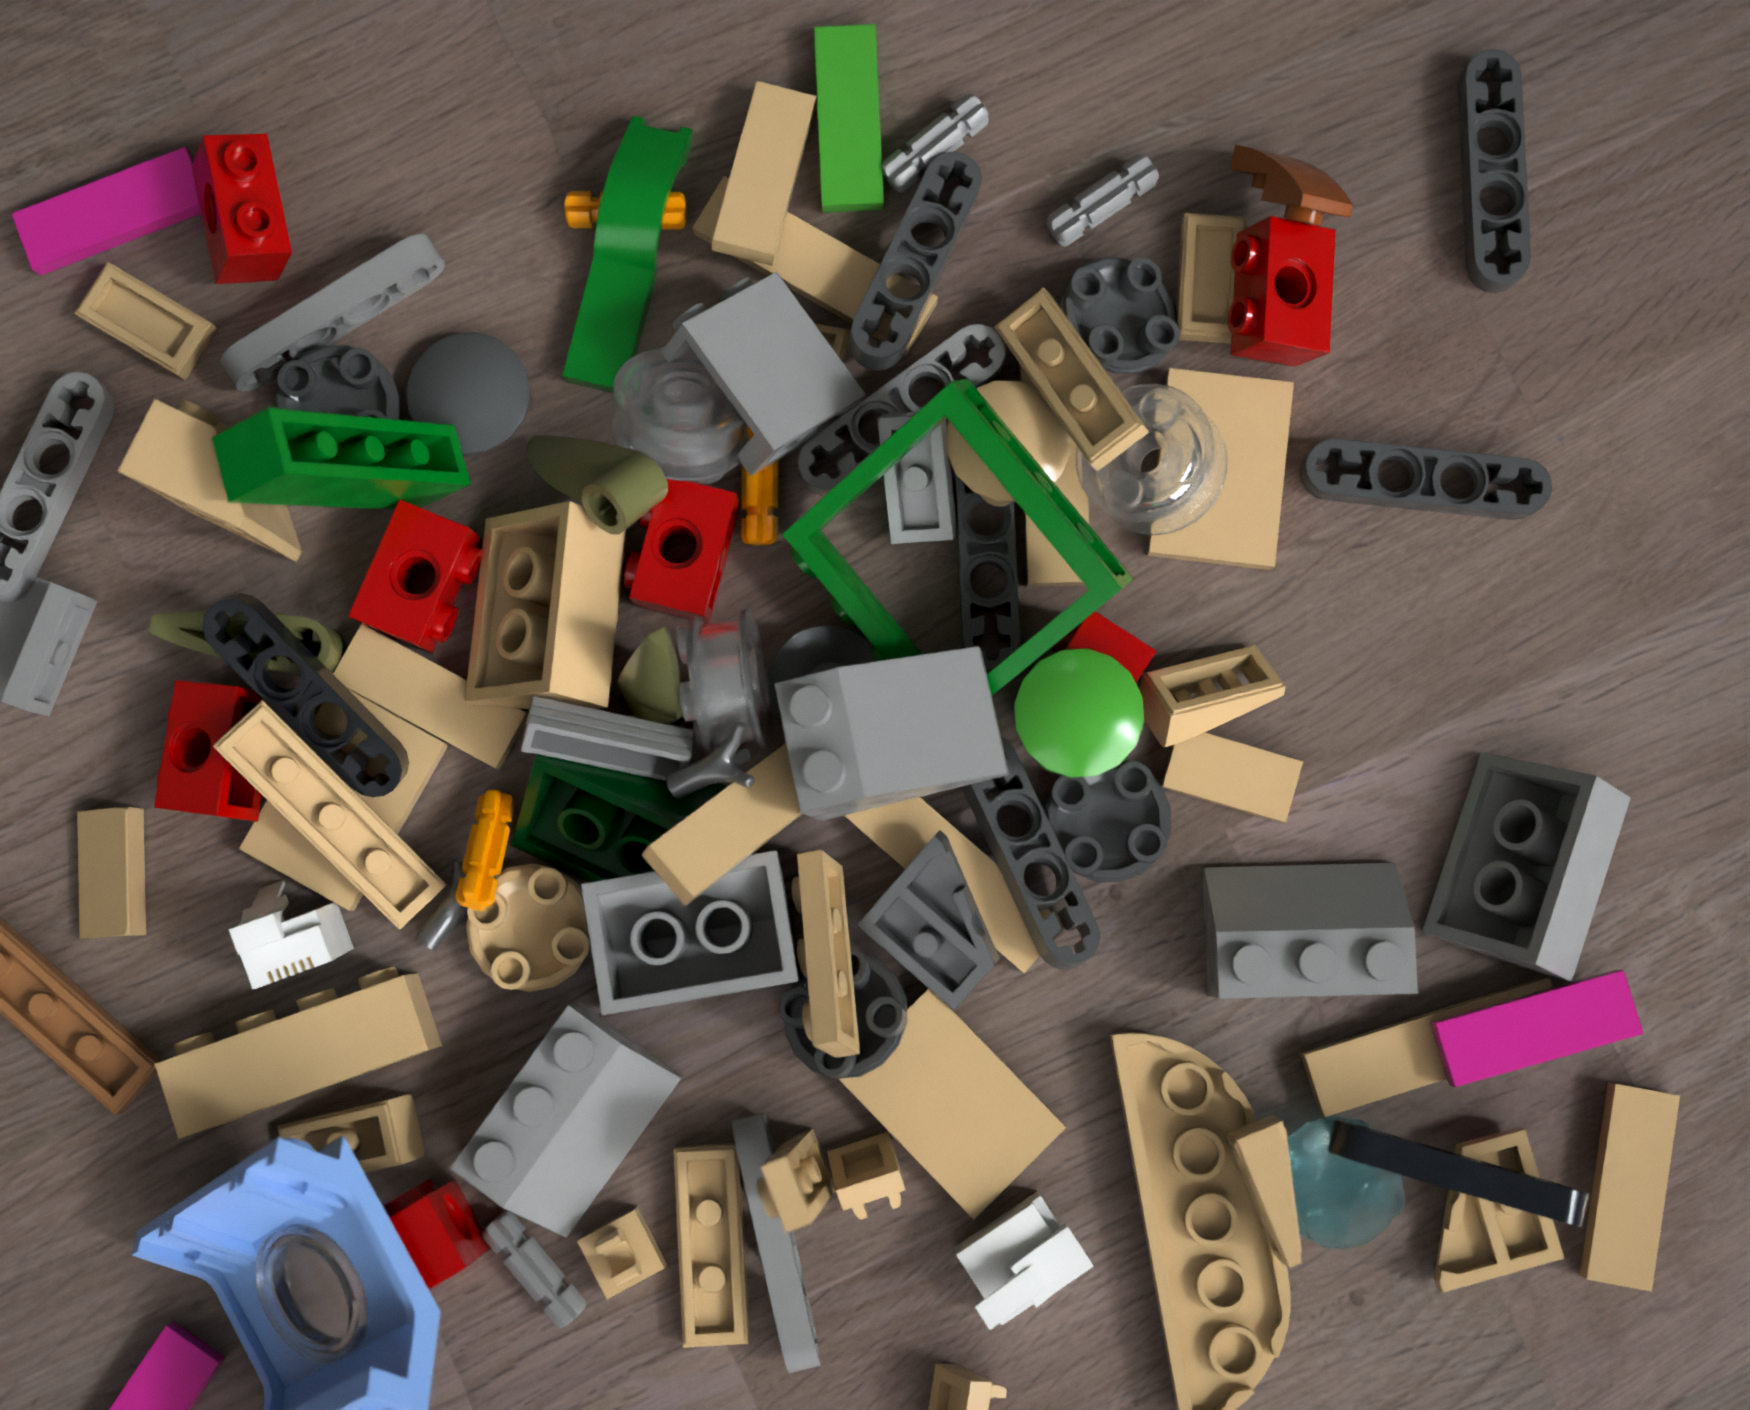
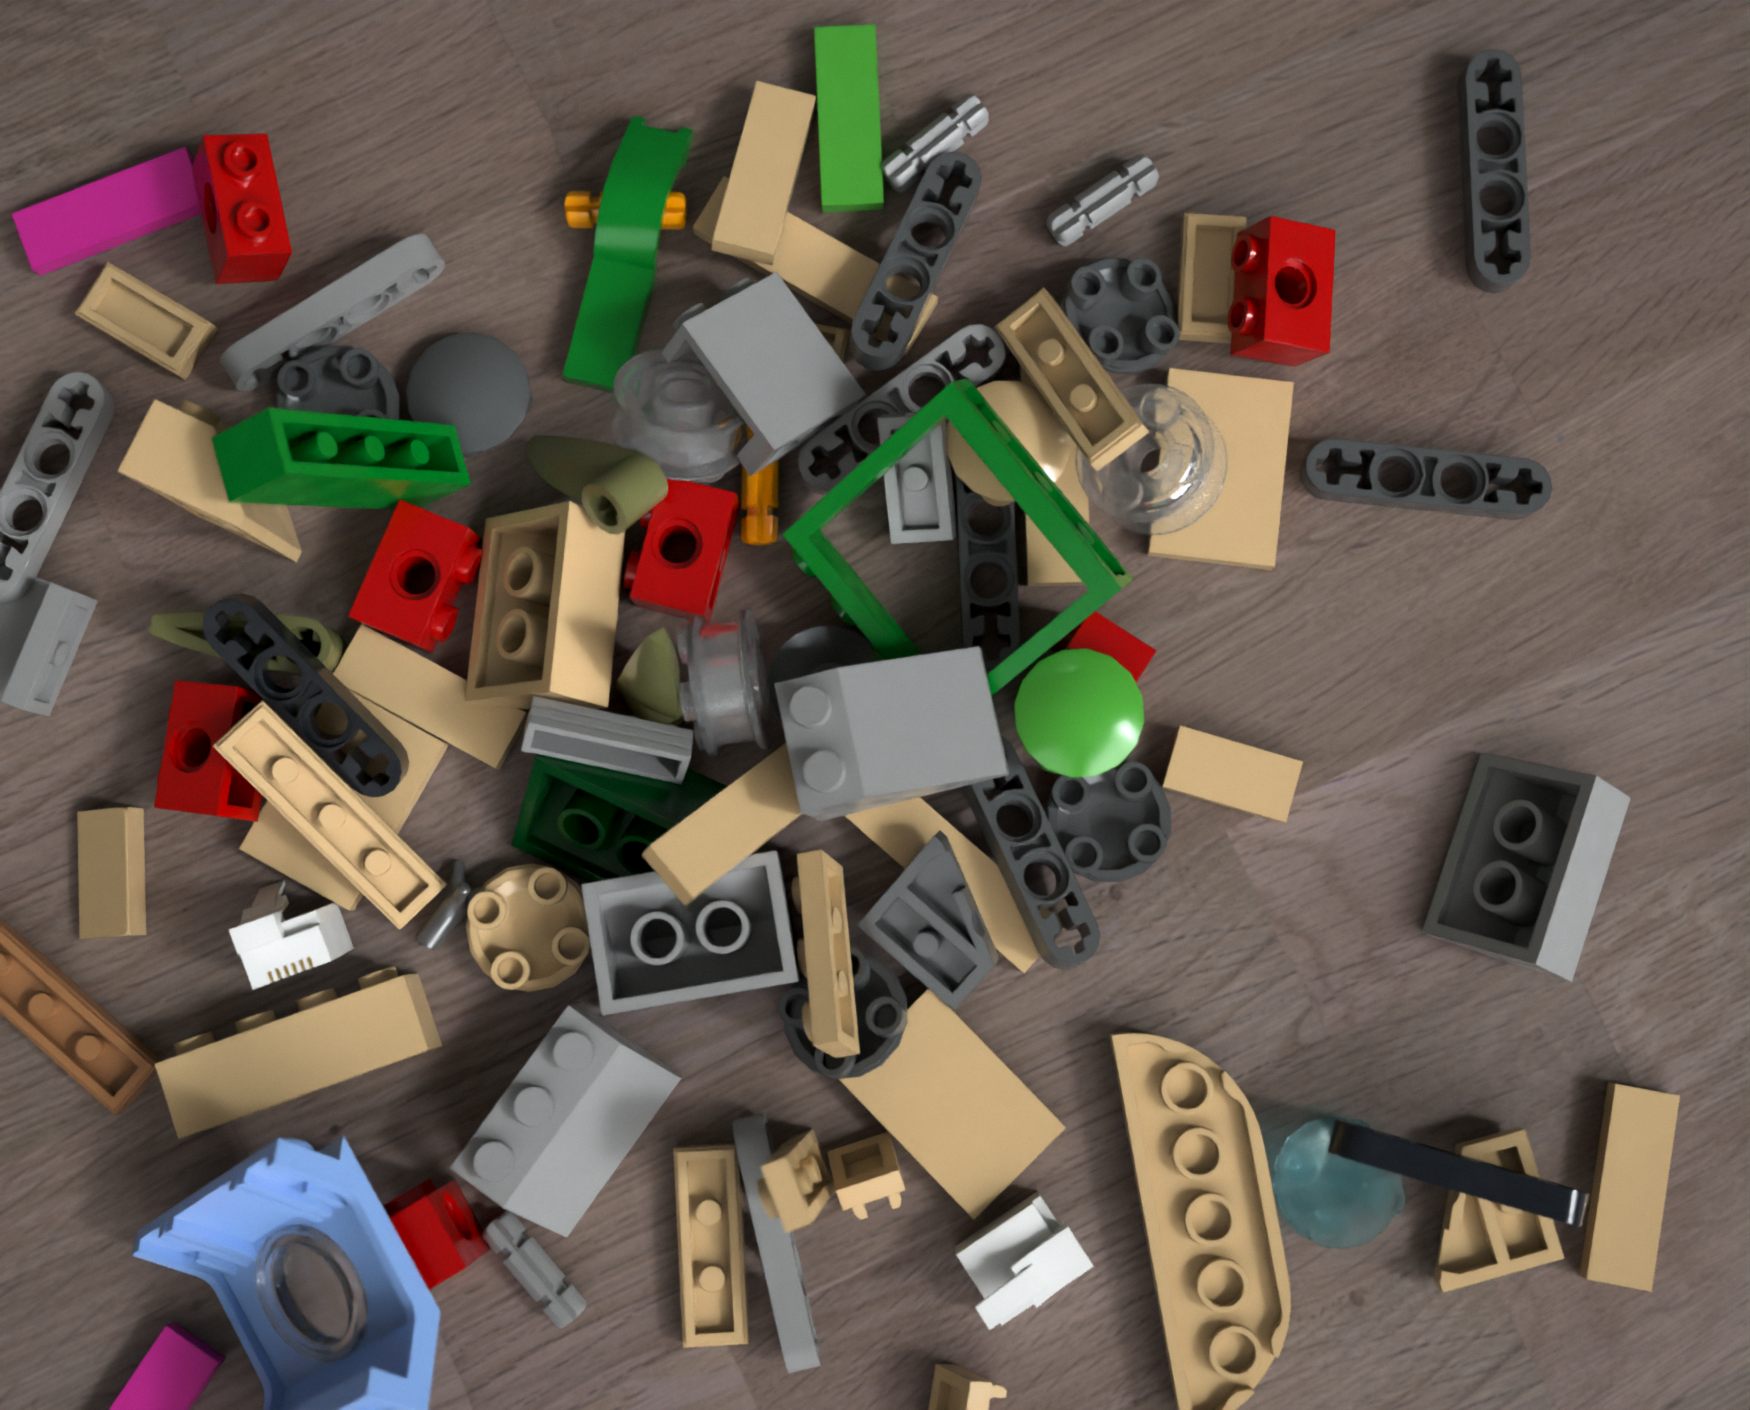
tan slope [277,1094,424,1173] -> none
light orange axle [455,789,516,911] -> none
tan tile [577,1206,667,1300] -> none
flat silver bar [666,721,754,799] -> none
tan slope [1139,645,1286,748] -> none
light grey slope [1202,863,1418,999] -> none
tan slope [1226,1115,1302,1268] -> none
dark orange slope [1230,144,1353,226] -> none
tan tile [1300,977,1553,1117] -> none
dark pink tile [1430,970,1644,1087] -> none

